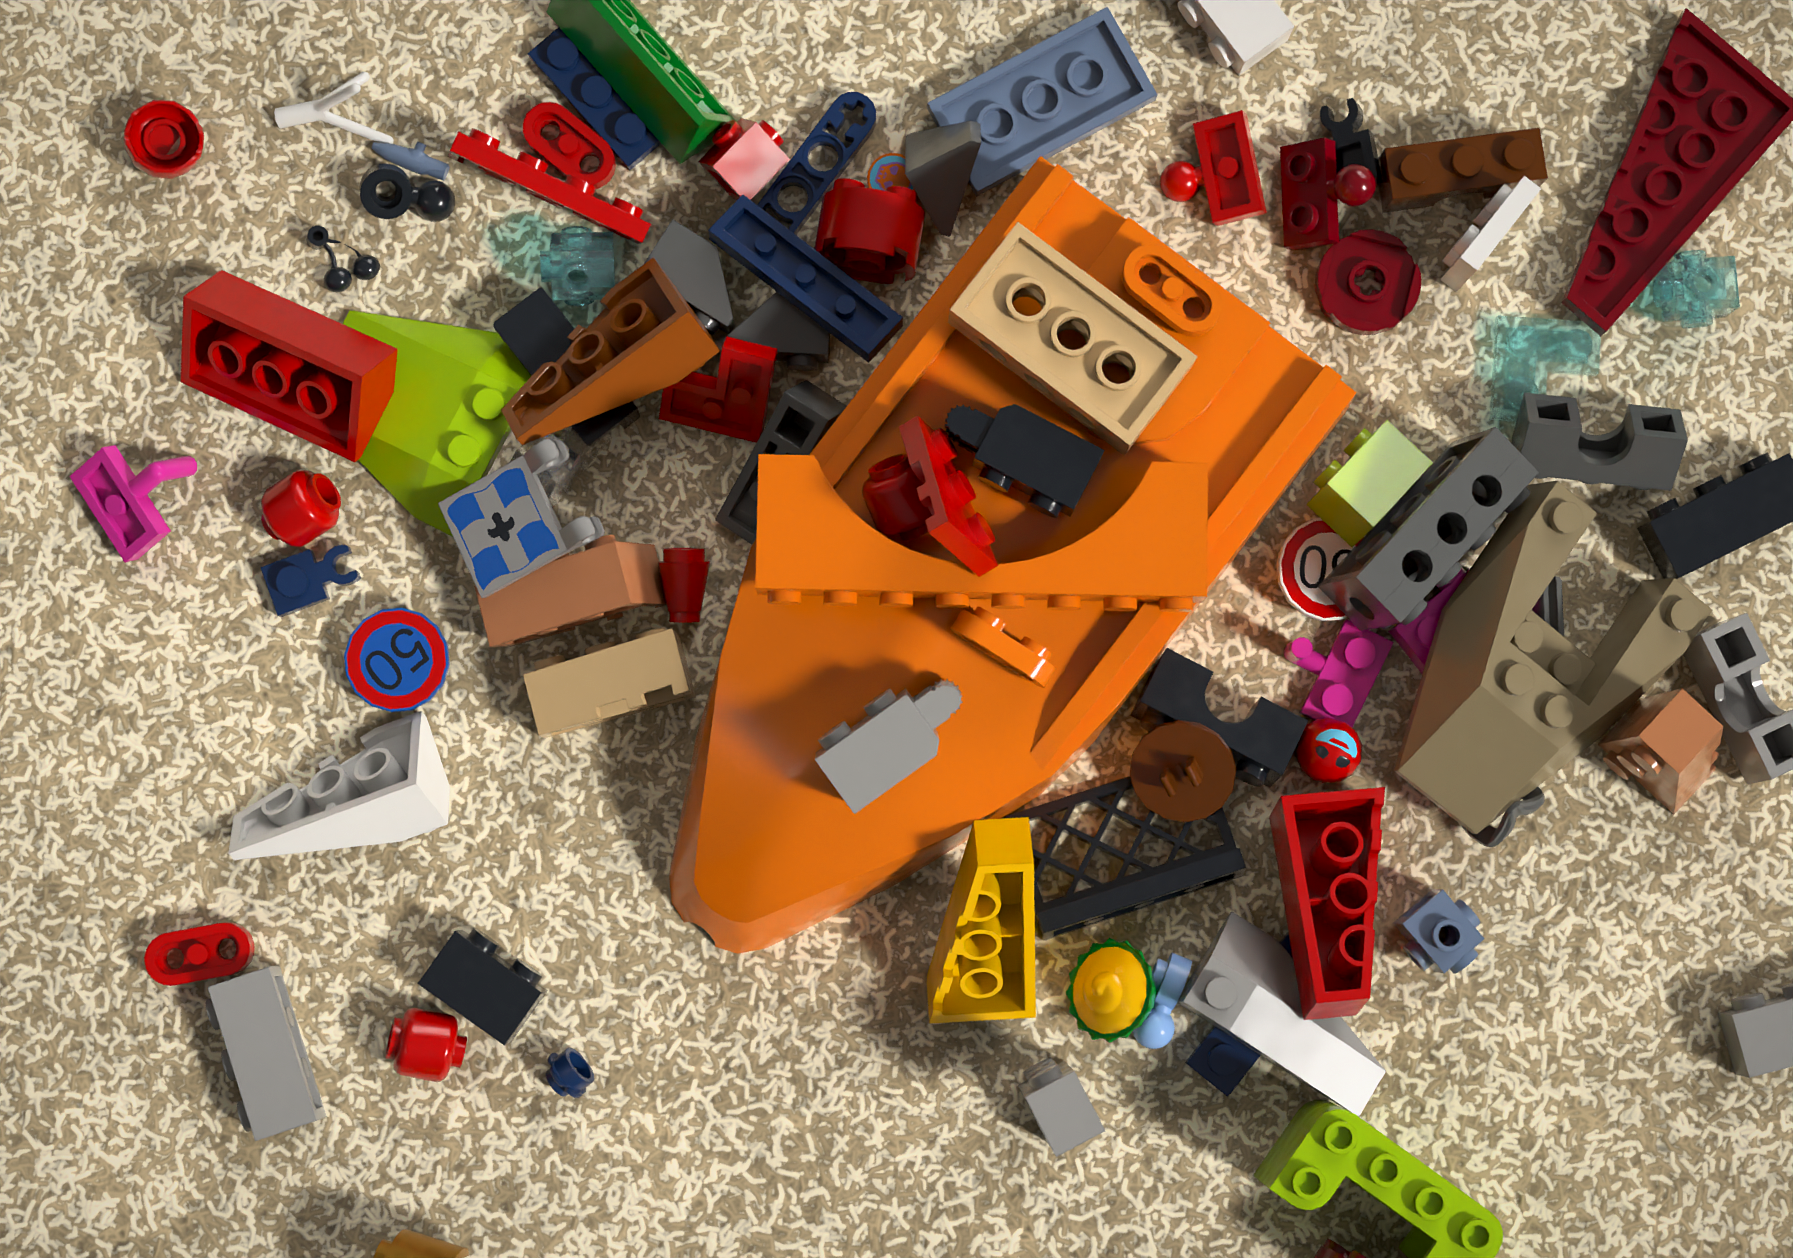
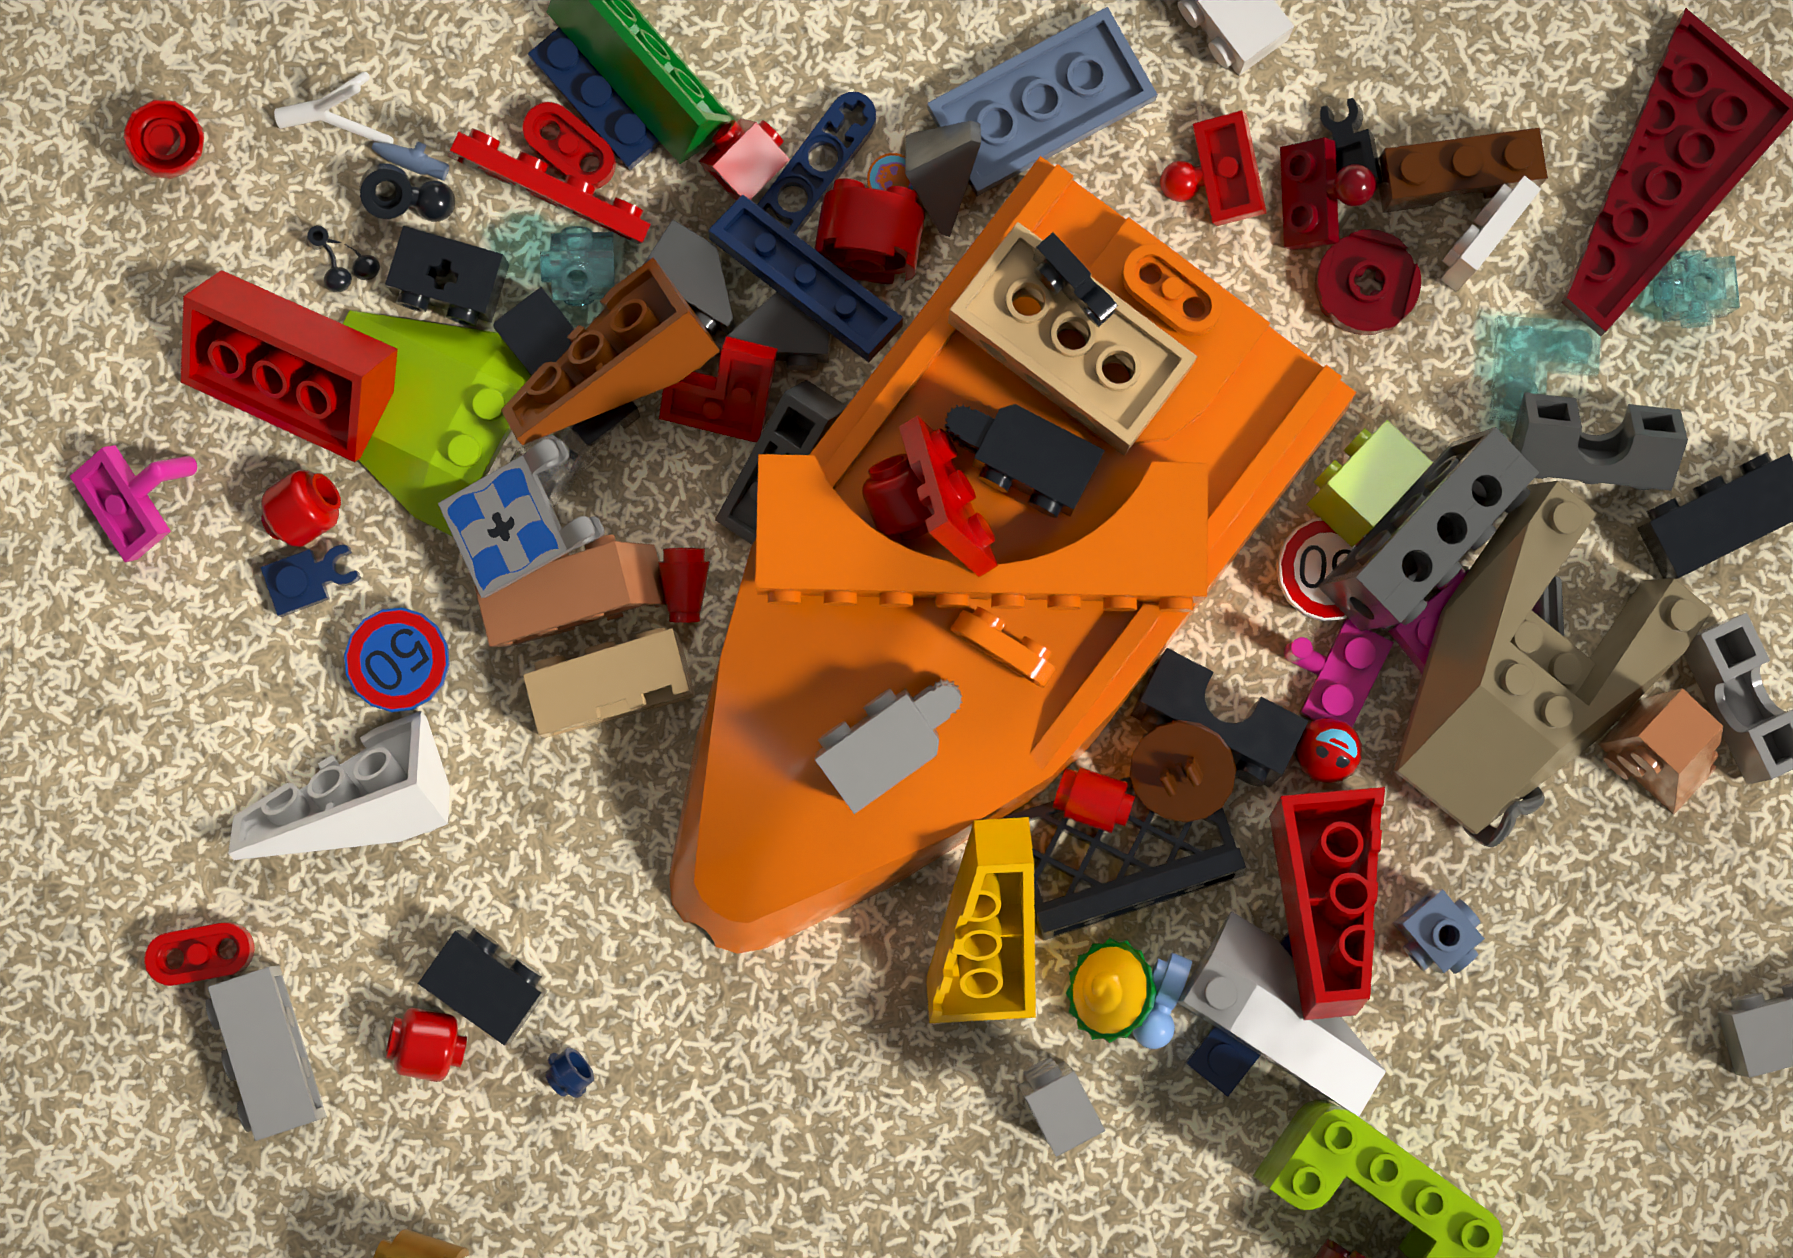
none -> black brick [385,226,510,327]
none -> black plate [1033,232,1118,328]
none -> red brick [1053,767,1135,833]

